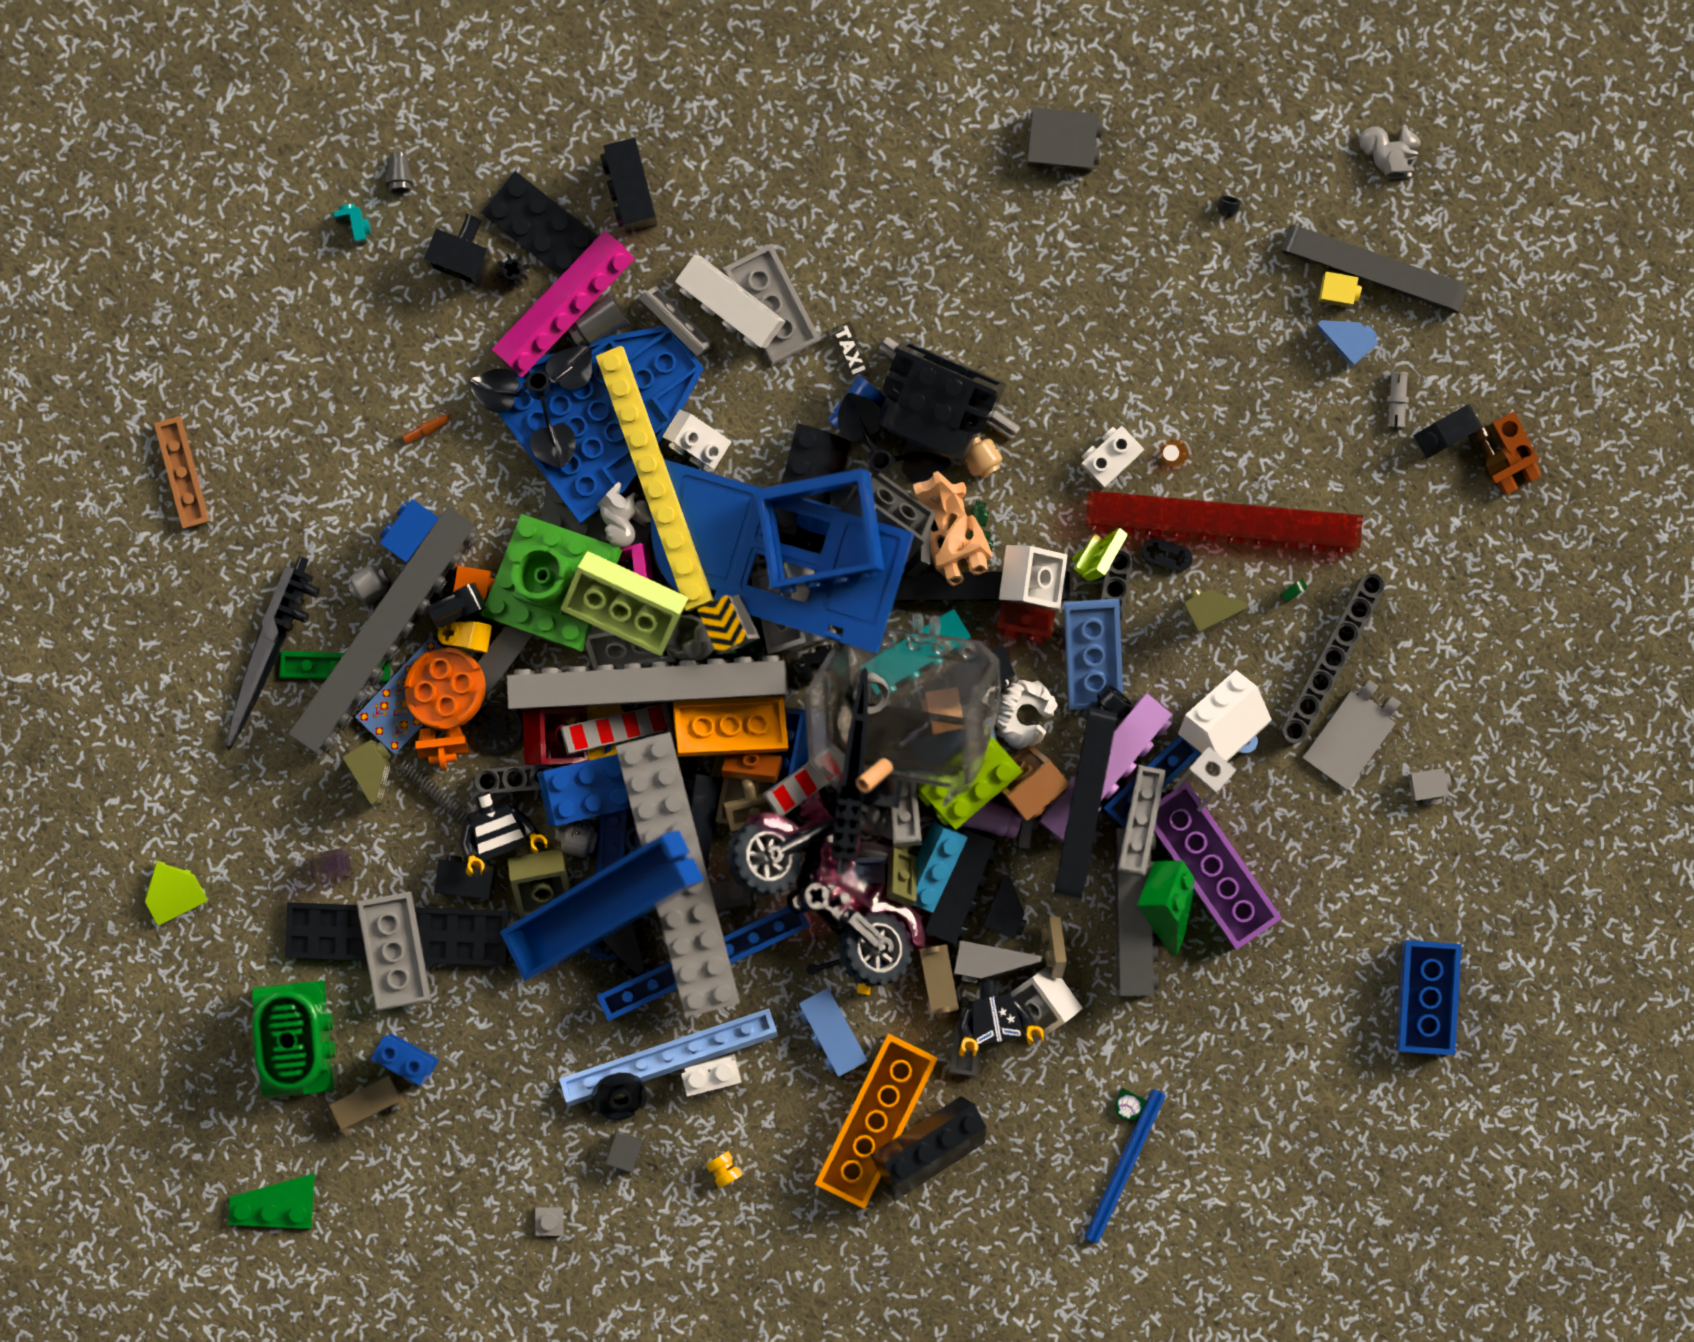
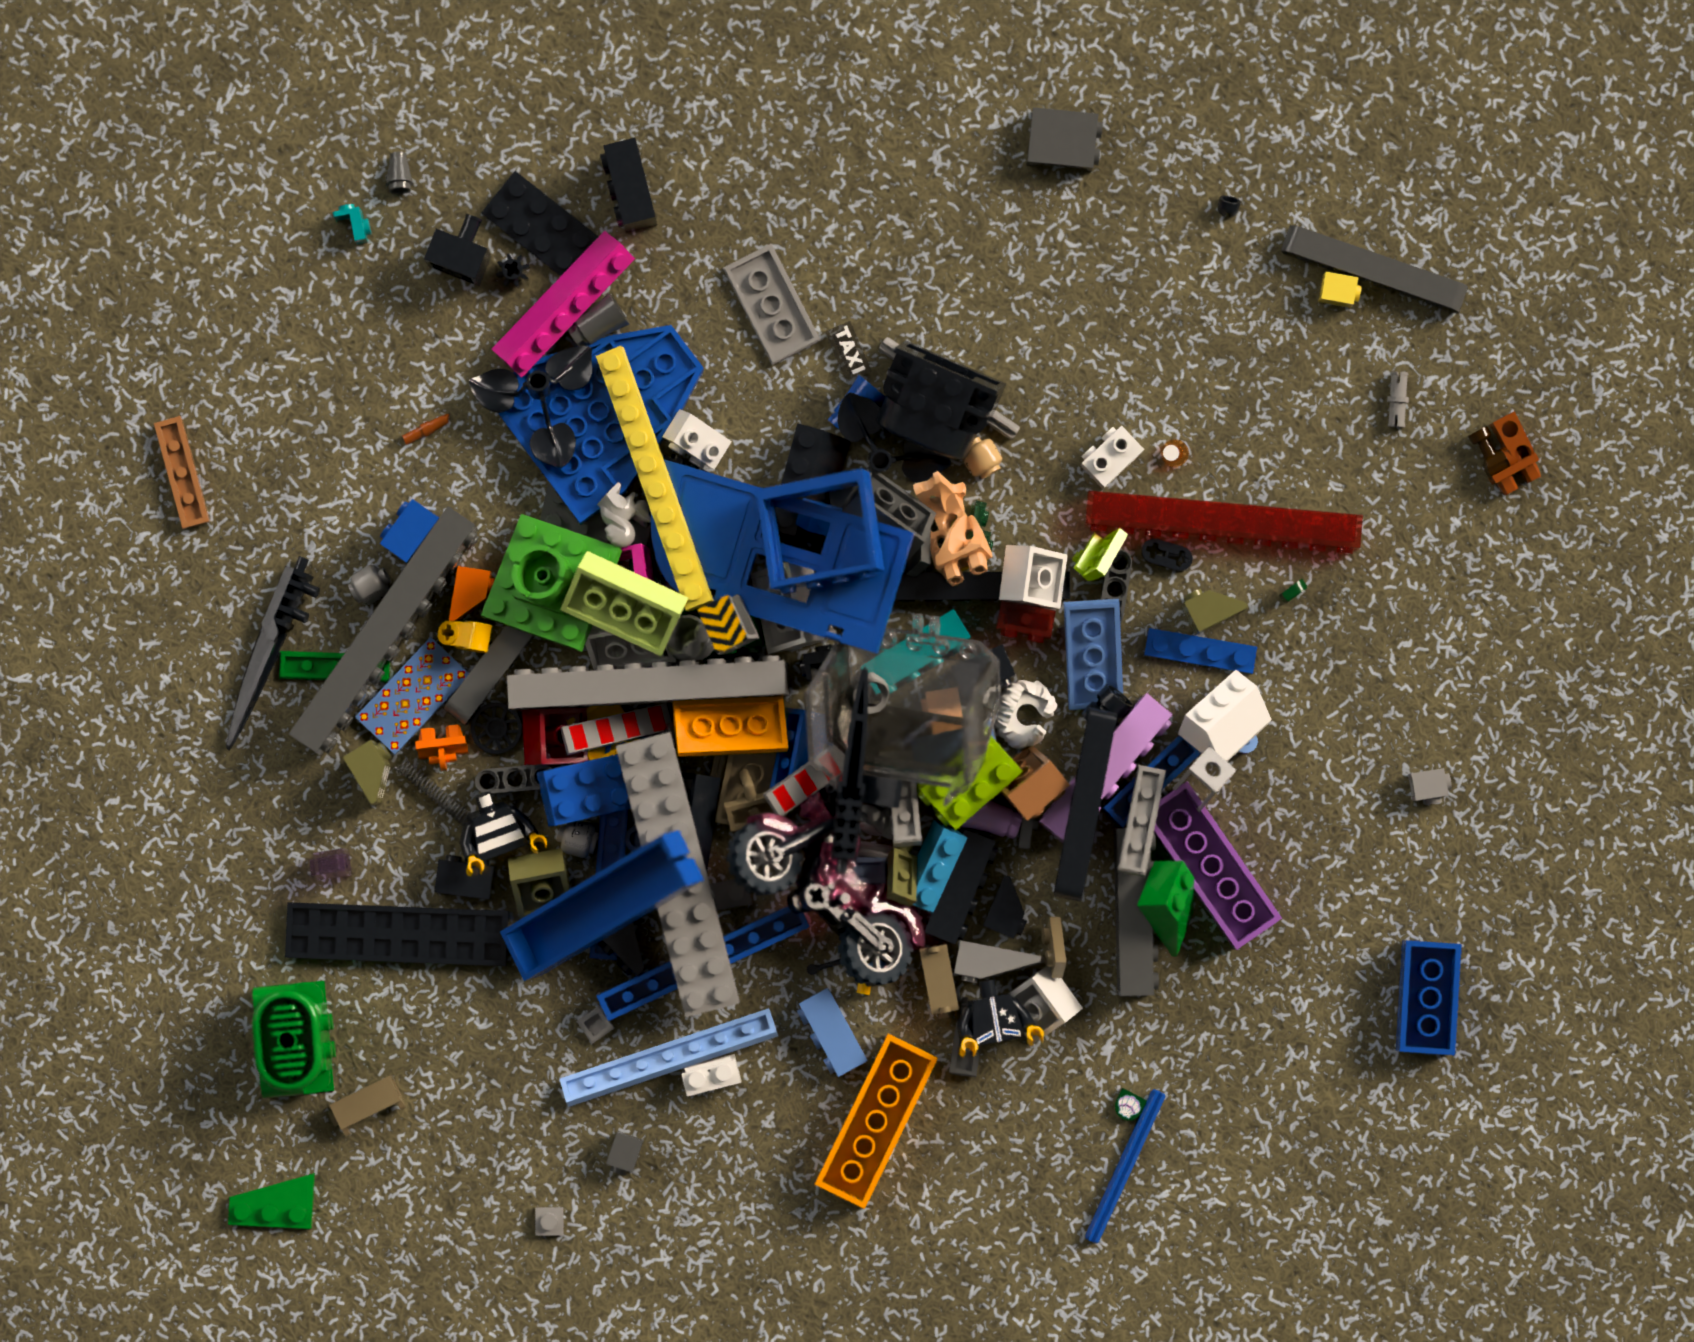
lime slope [145,861,207,926] -> none
light grey tile [356,892,431,1011] -> none
blue panel [371,1033,439,1086] -> none
orange tile [404,647,486,730] -> none
black piece [427,582,487,629] -> none
black tile [591,1072,647,1120] -> none
light grey tile [639,286,713,356] -> none
white brick [675,255,786,349] -> none
yellow wheel [705,1151,743,1189] -> none
dark orange plate [721,753,783,783] -> none
light nougat axle [856,758,893,793] -> none
black slope [870,1096,986,1201] -> none
dark grey beam [1281,573,1385,744] -> none
light grey tile [1302,680,1401,790] -> none
medium blue slope [1315,320,1378,368] -> none
light grey animal [1358,124,1421,179] -> none
black slope [1413,404,1483,459] -> none
none -> light grey tile [577,1005,615,1044]
none -> blue plate [1144,628,1257,674]

